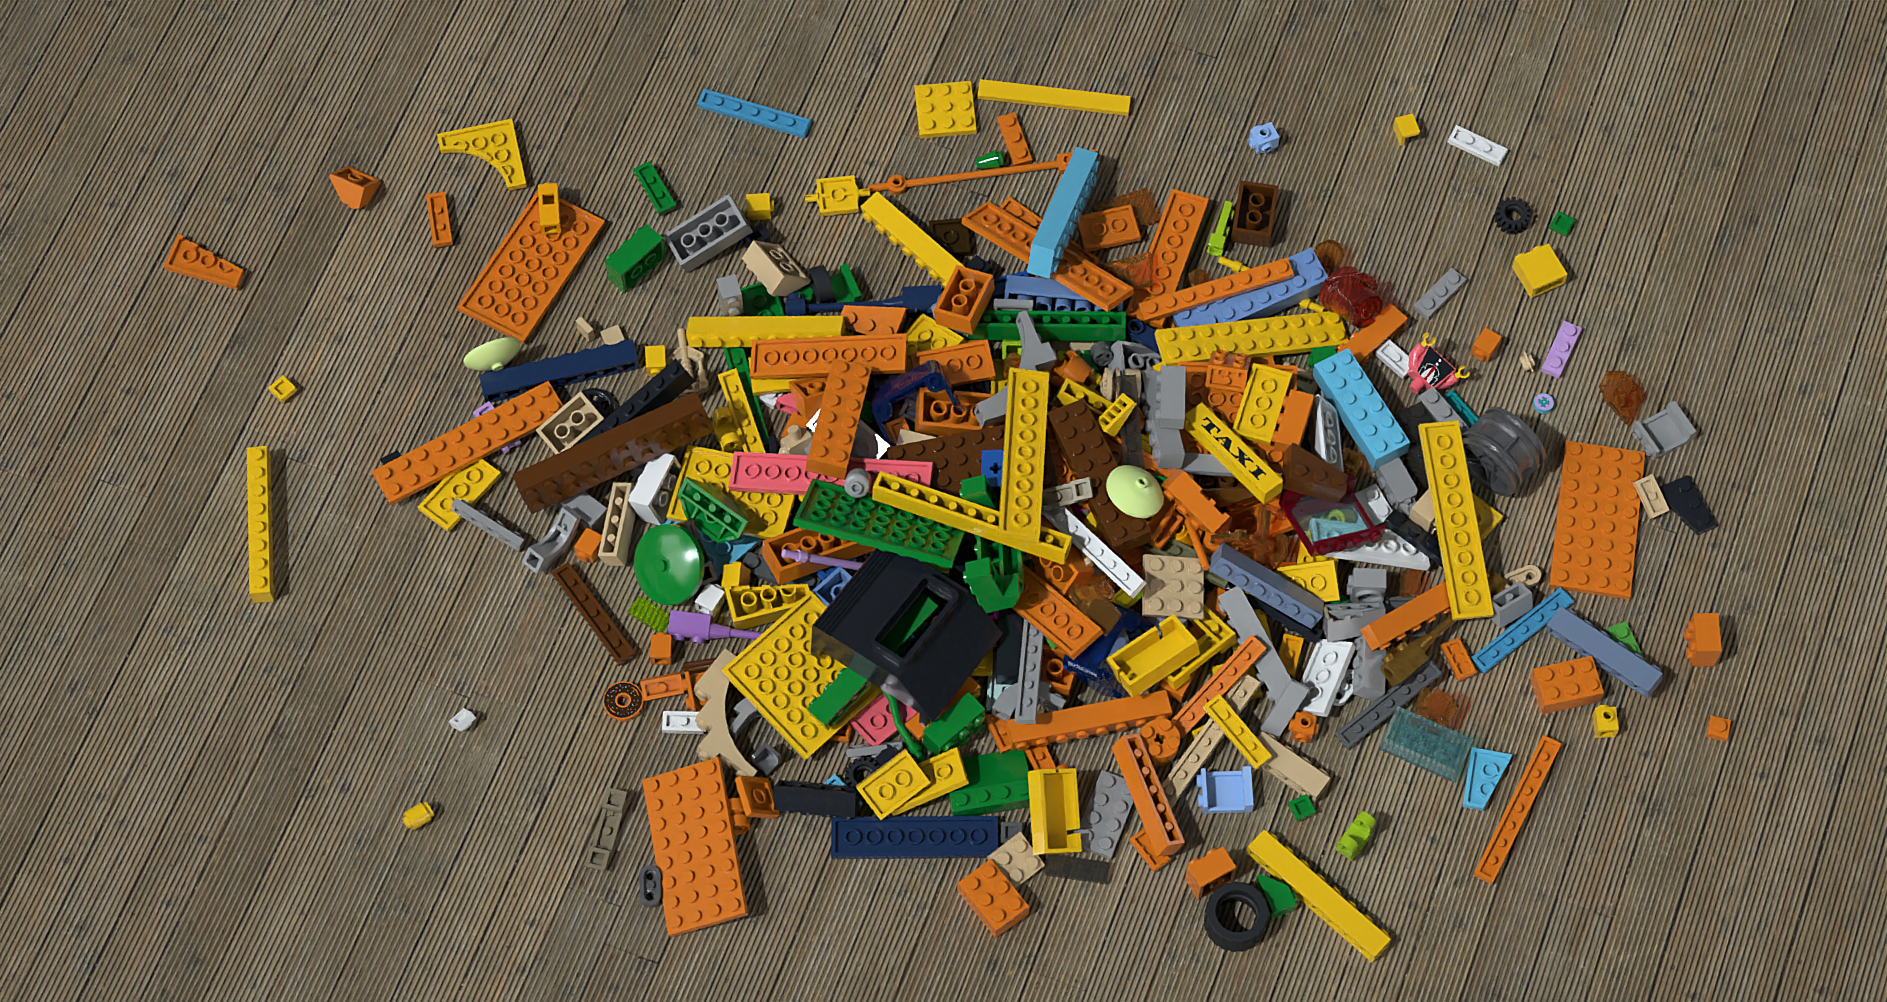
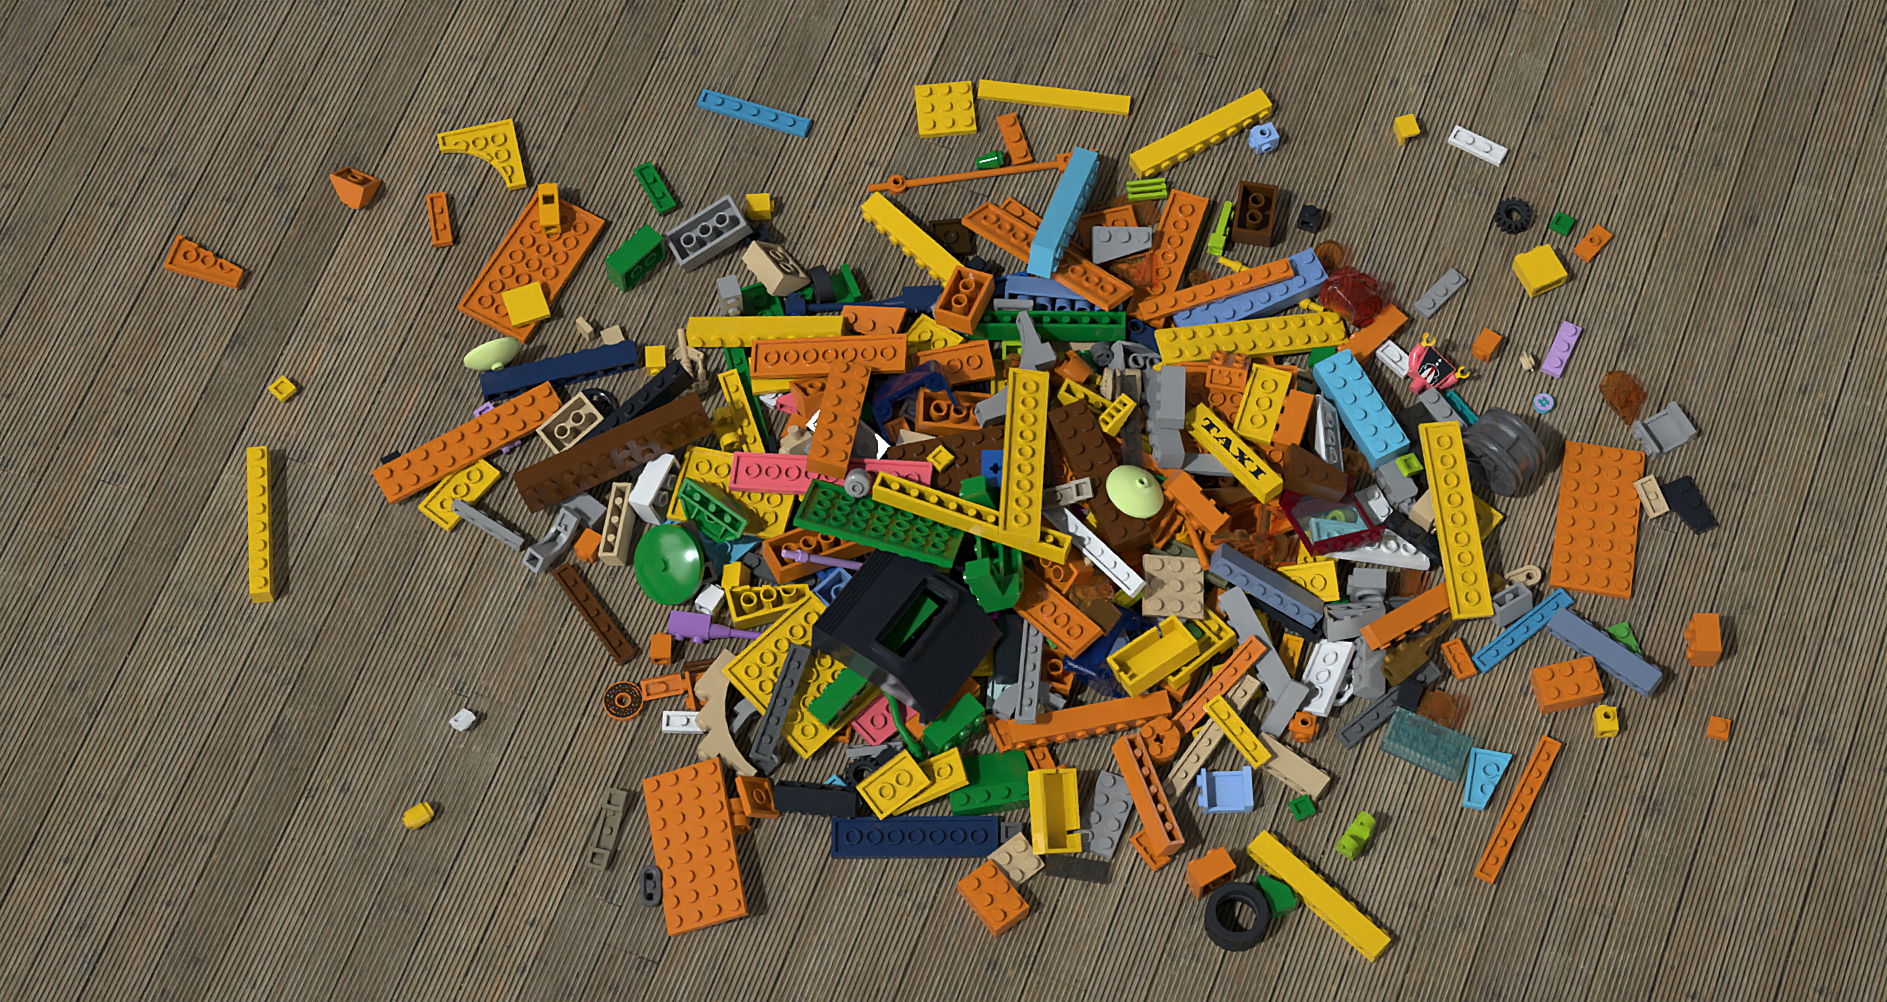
clear neon green tile [627,596,670,633] -> none
yellow plate [804,175,870,216] -> none
none -> yellow tile [501,281,551,328]
none -> dark grey plate [749,643,811,764]
none -> yellow tile [926,445,955,473]
none -> light grey wedge [1090,226,1152,265]
none -> lime tile [1126,178,1167,202]
none -> yellow brick [1129,88,1272,180]
none -> bright green tile [1185,623,1203,640]
none -> black brick [1296,204,1322,234]
none -> black brick [1393,679,1424,713]
none -> lime plate [1395,453,1424,478]
none -> orange plate [1573,224,1613,263]

